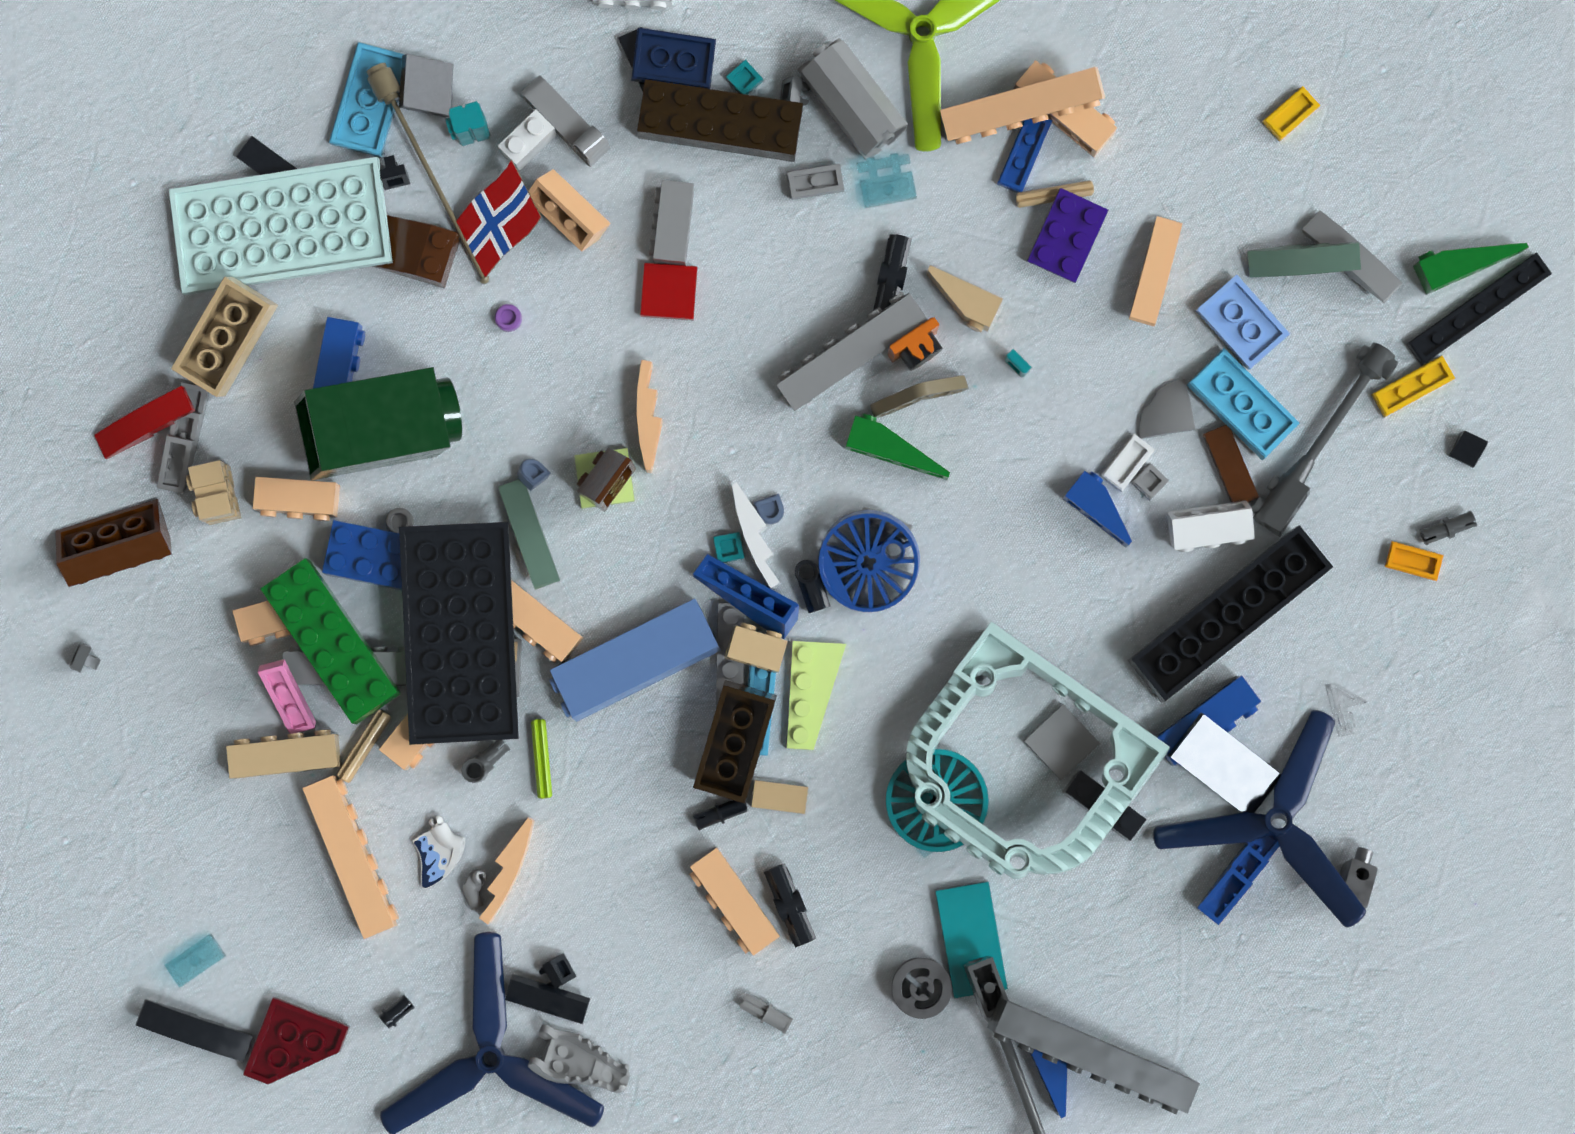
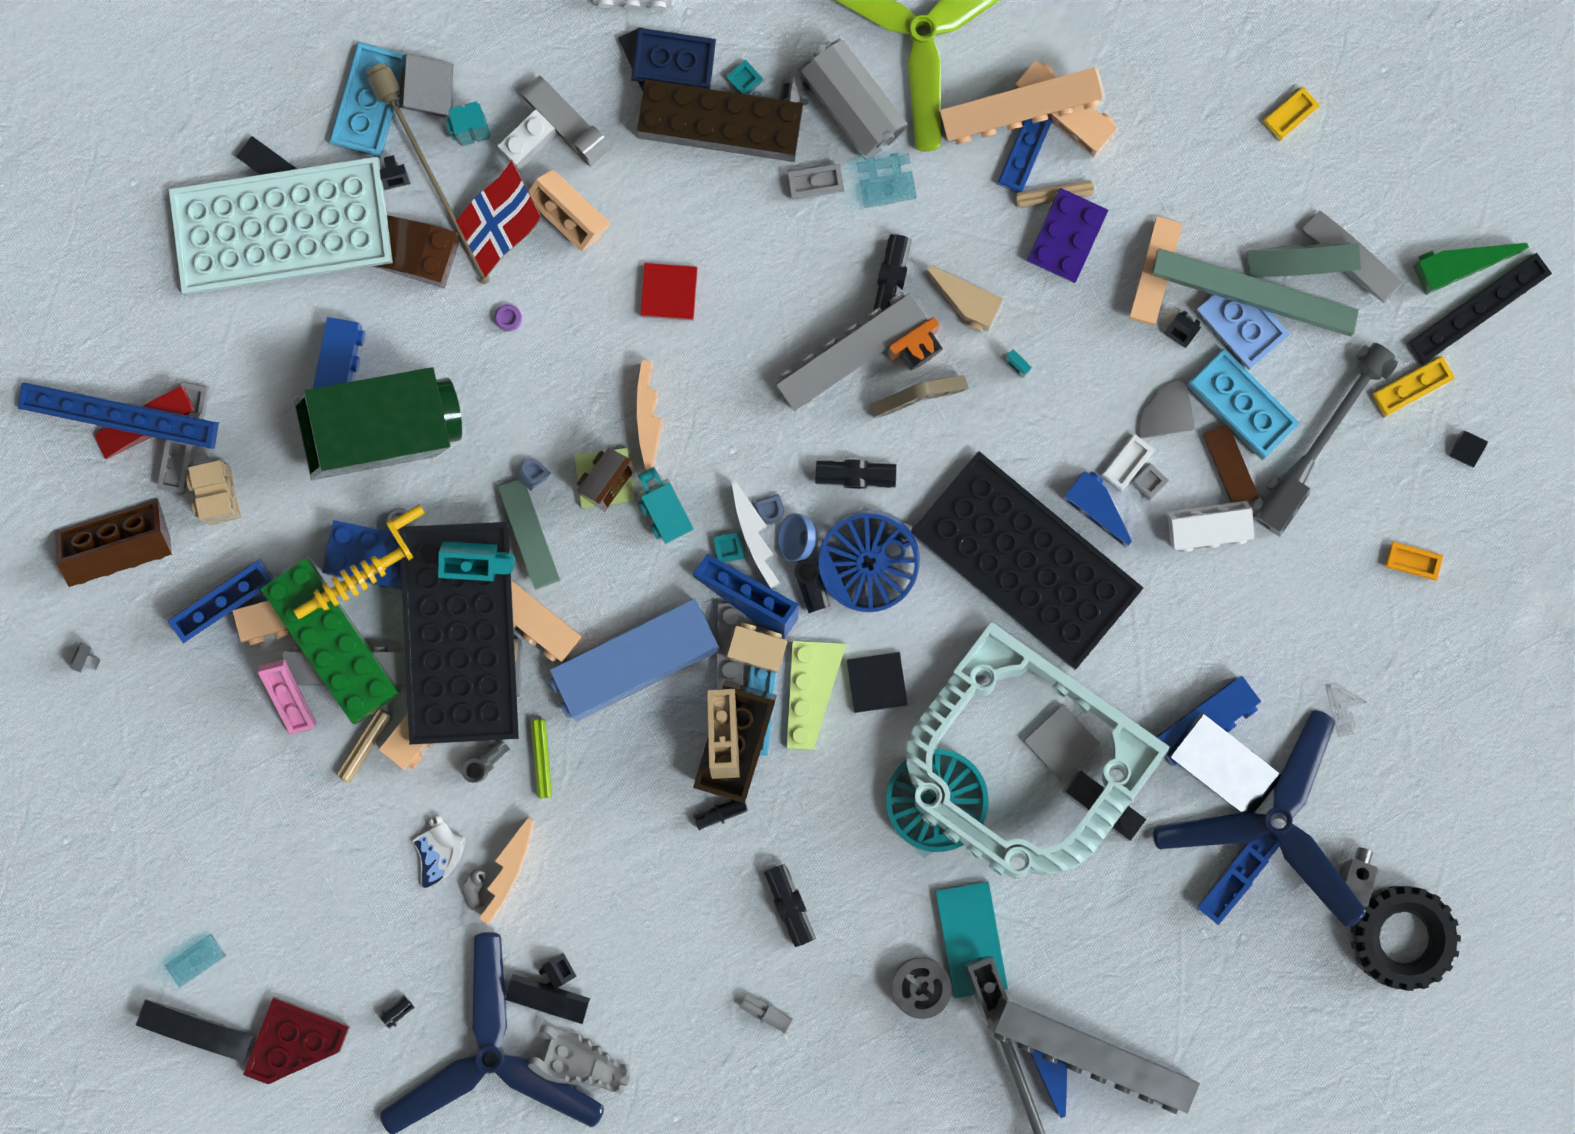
tan brick [171,277,278,397] -> none
tan brick [226,730,341,779] -> none
light nougat brick [253,477,340,521] -> none
light nougat brick [302,775,399,939] -> none
light grey brick [649,180,694,266] -> none
light nougat brick [689,848,780,956] -> none
tan tile [751,780,808,814] -> none
green slope [845,413,950,480] -> none
black brick [1127,525,1333,702] -> none
dark grey pin [1420,510,1477,545] -> none
none -> blue tile [17,382,219,449]
none -> blue brick [168,558,274,644]
none -> yellow piece [293,504,425,619]
none -> teal brick [438,541,515,581]
none -> teal brick [637,467,694,544]
none -> tan slope [707,689,739,779]
none -> medium blue piece [778,513,818,562]
none -> black piece [815,459,897,489]
none -> black tile [847,652,908,713]
none -> black plate [911,451,1144,671]
none -> sand green tile [1151,248,1359,337]
none -> black tile [1164,311,1201,348]
none -> black tyre [1350,886,1461,991]

